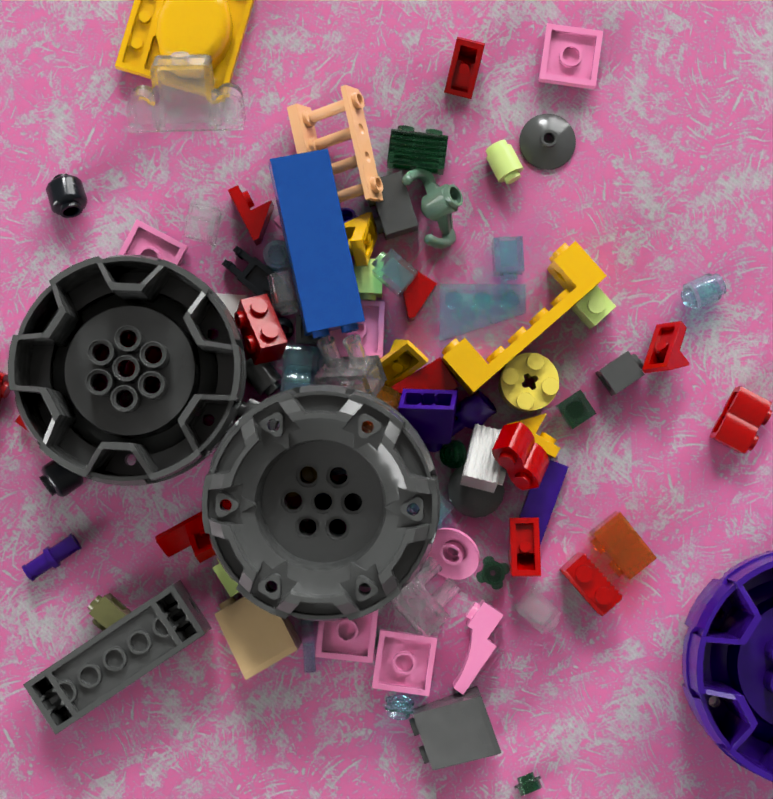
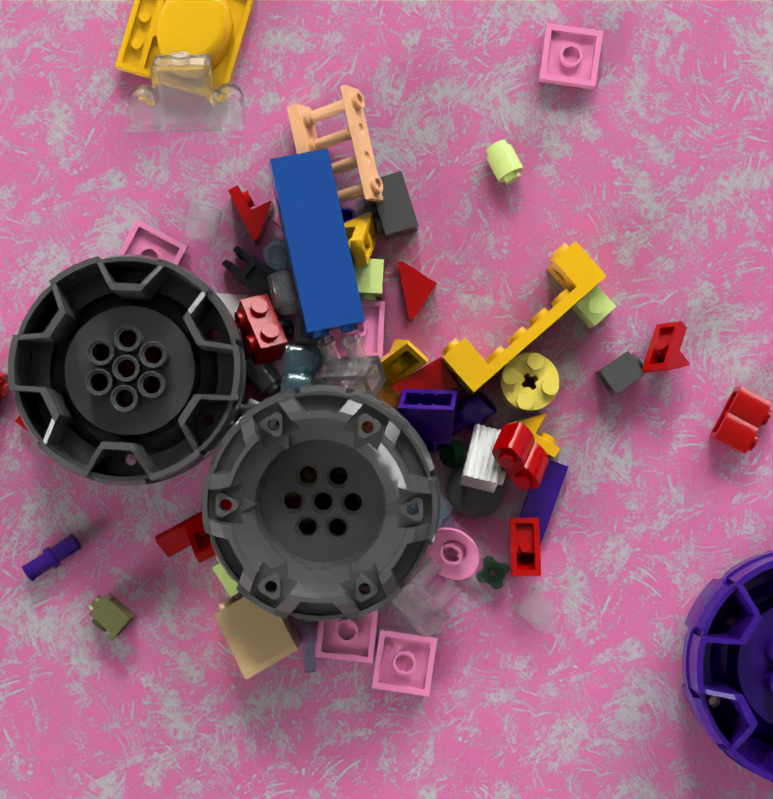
dark grey plate [23,580,212,735] -> none
black head [39,460,83,497] -> none
black head [46,174,87,218] -> none
clear light blue brick [372,248,418,297] -> none
clear light blue plate [385,695,414,720] -> none
clear green brick [387,125,448,175] -> none
sand green piece [402,169,463,249] -> none
dark grey slope [409,686,501,770] -> none
clear light blue wing [439,284,526,342] -> none
red slope [444,36,485,99] -> none
bright pink slope [452,599,503,695] -> none
clear light blue brick [492,236,525,281] -> none
clear green plate [514,772,542,796] -> none
dark grey dish [519,114,576,170] -> none
clear green plate [556,390,597,430] -> none
red brick [559,552,622,616] -> none
clear orange brick [589,511,657,580] -> none
clear light blue brick [681,273,726,310] -> none

